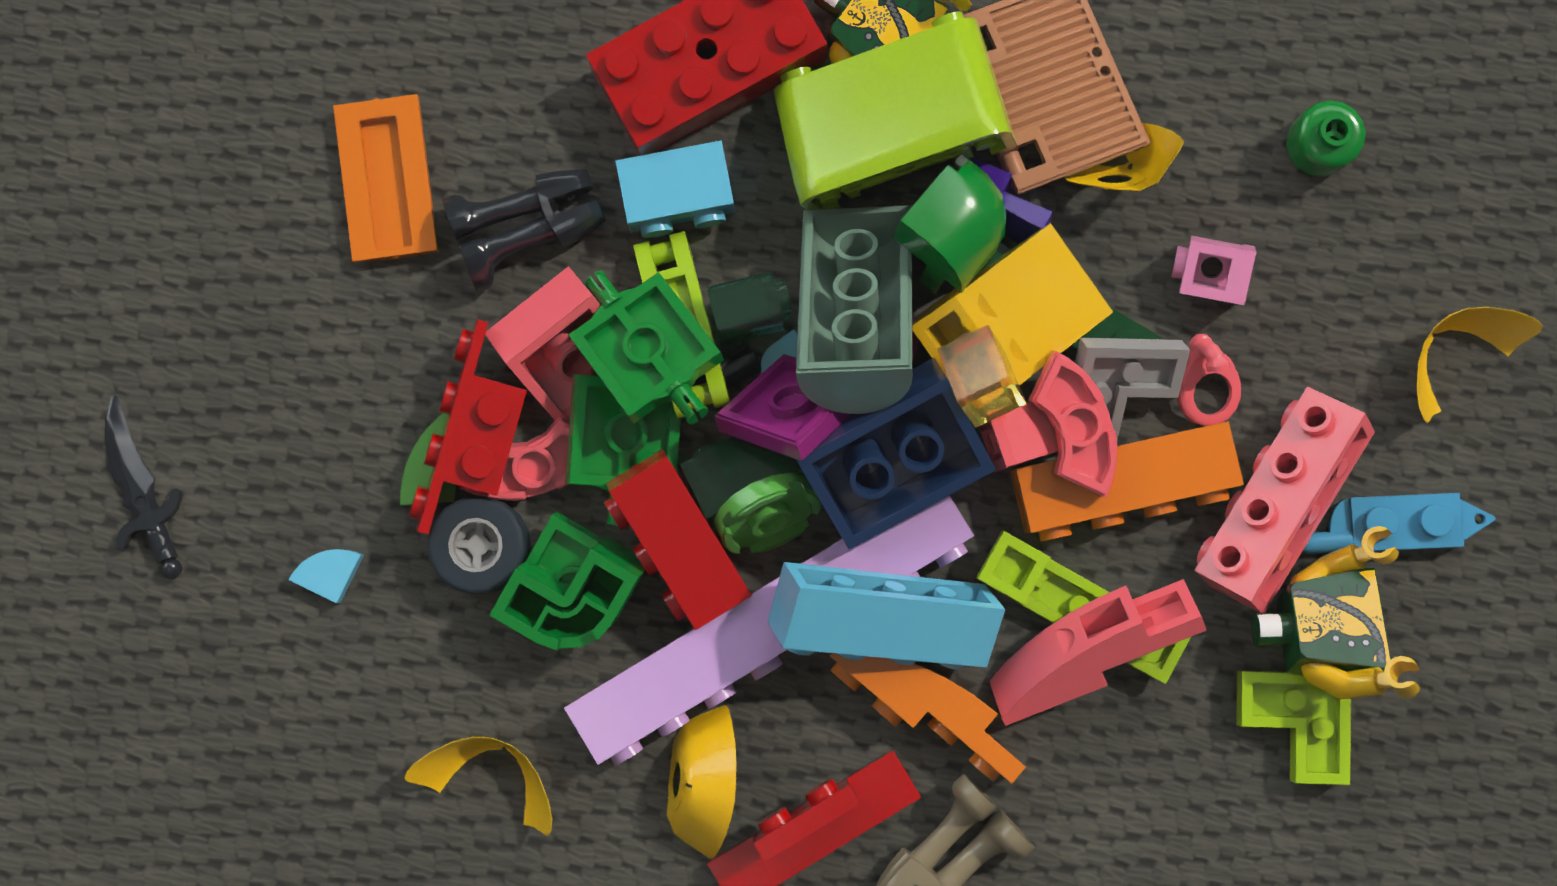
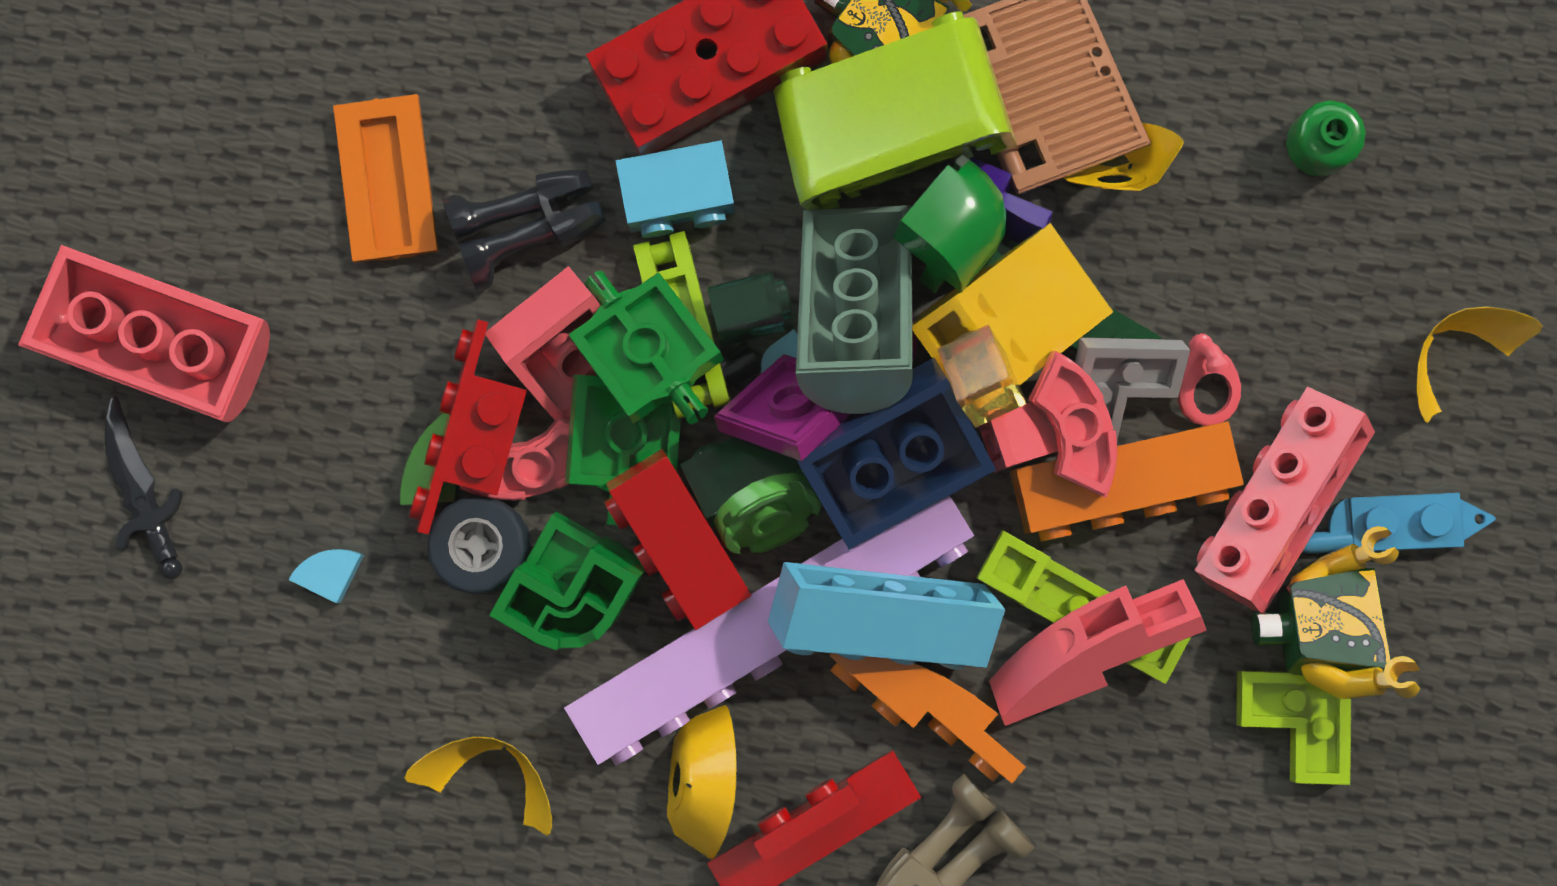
bright pink brick [1171,236,1256,305] -> none
none -> coral brick [18,245,270,422]

